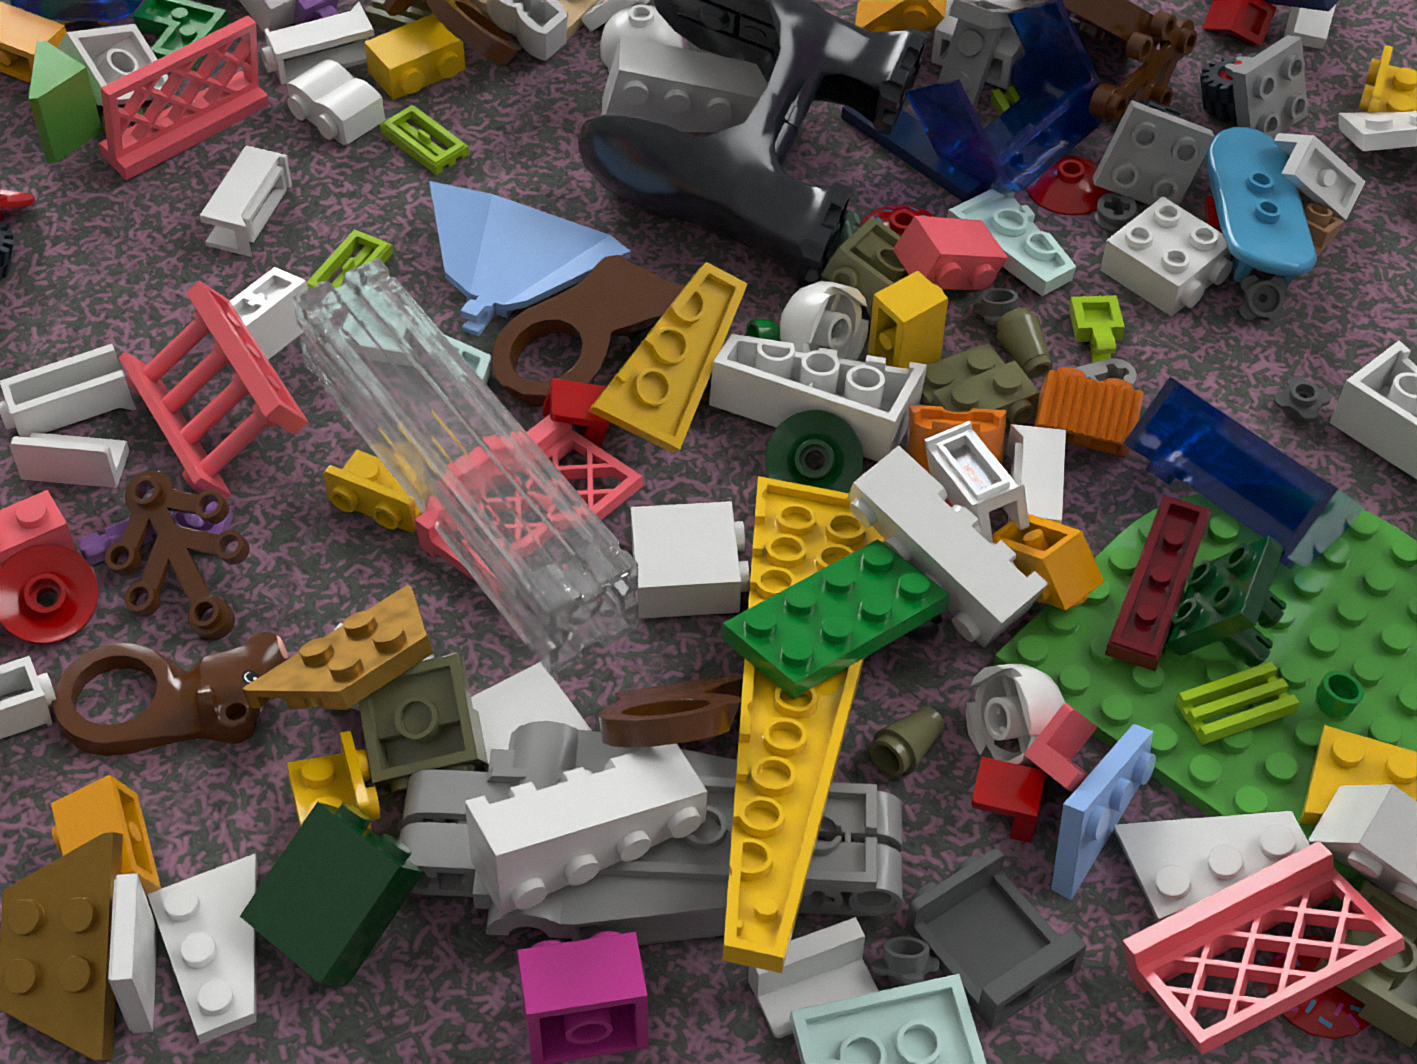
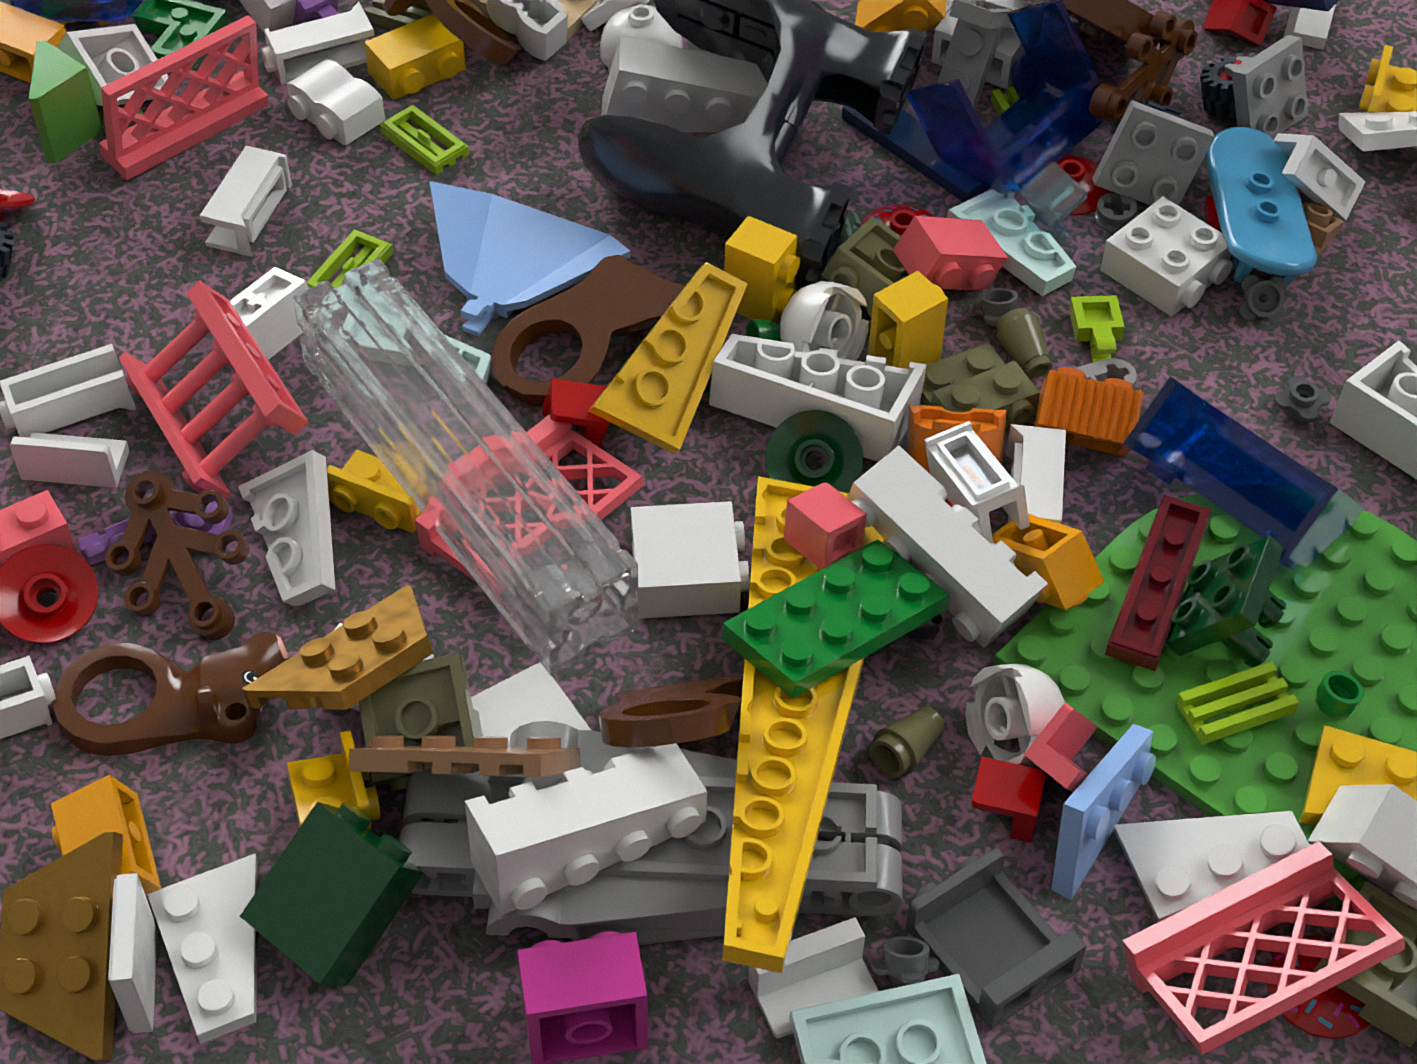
none -> white wing [238,450,335,606]
none -> medium nougat wing [349,735,580,778]
none -> yellow brick [724,216,800,322]
none -> coral panel [784,483,867,570]
none -> clear light blue panel [1020,161,1087,241]

